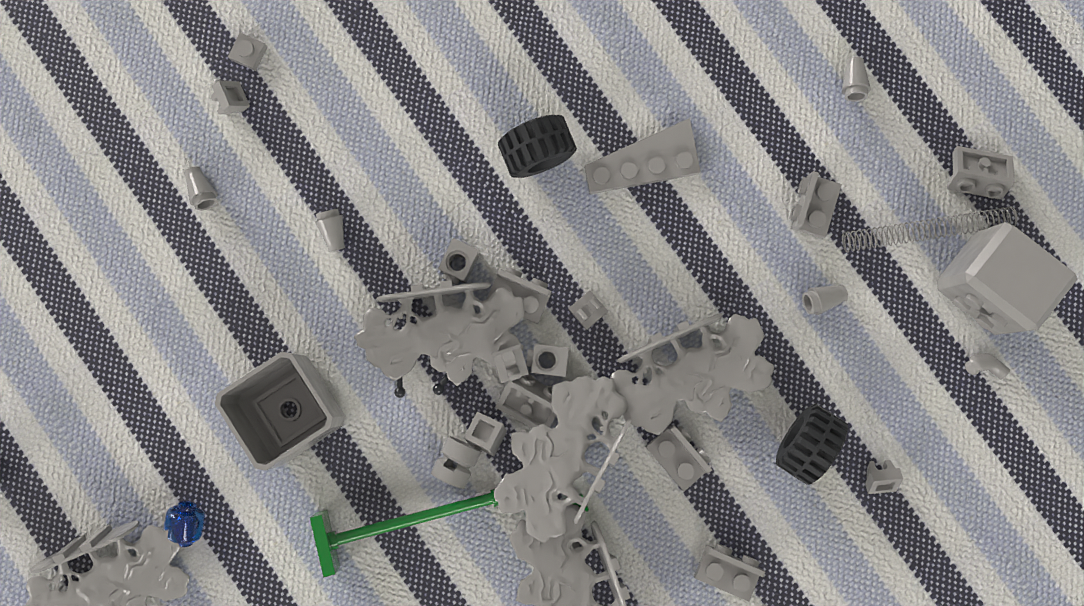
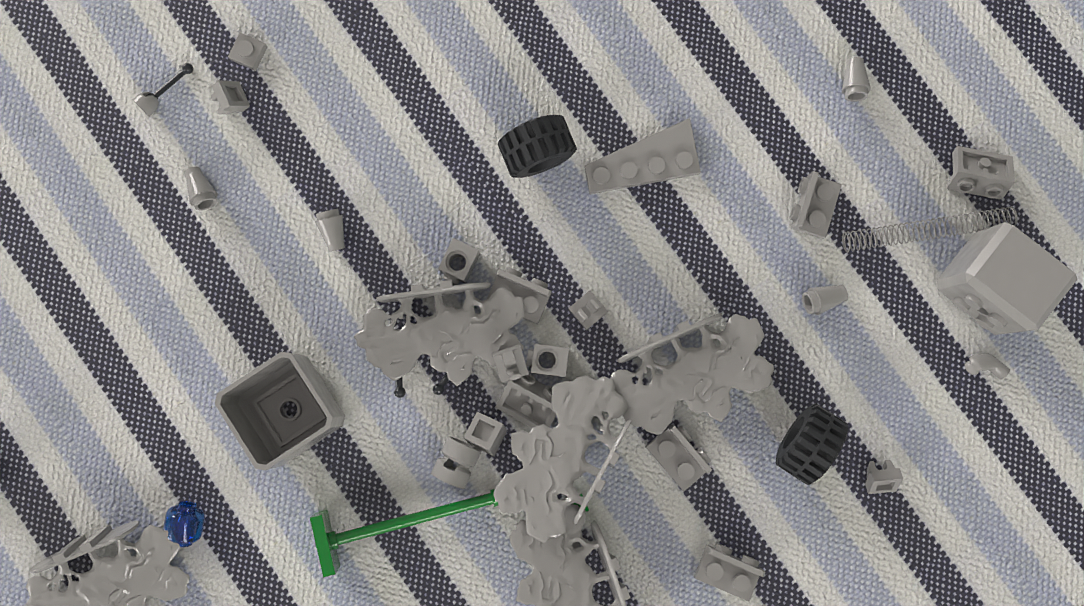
none -> hinge [132,63,194,117]

